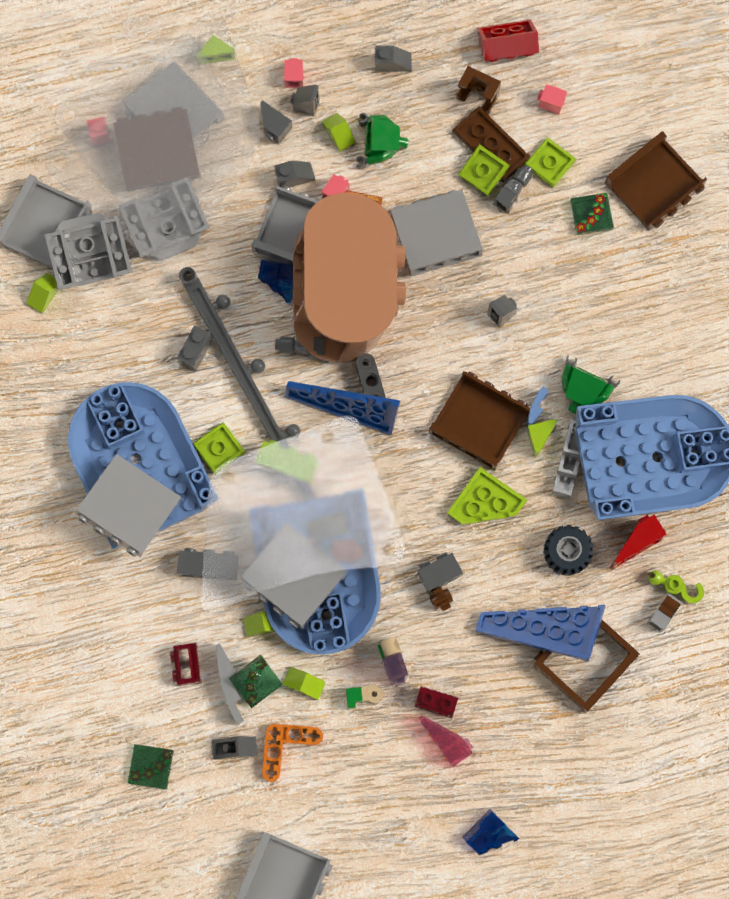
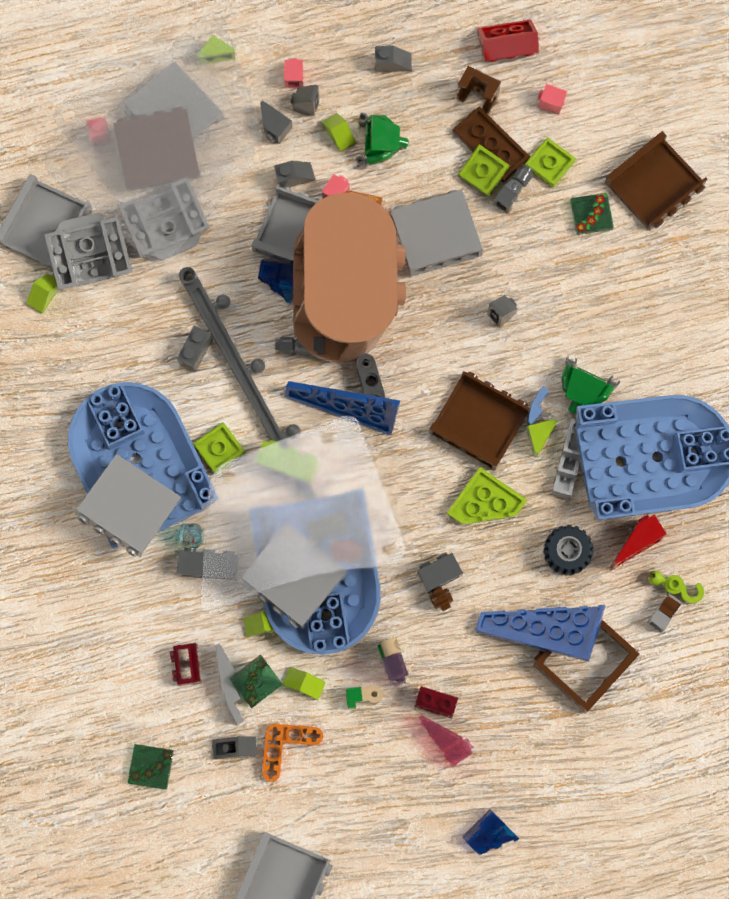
none -> clear light blue head [175,523,204,549]

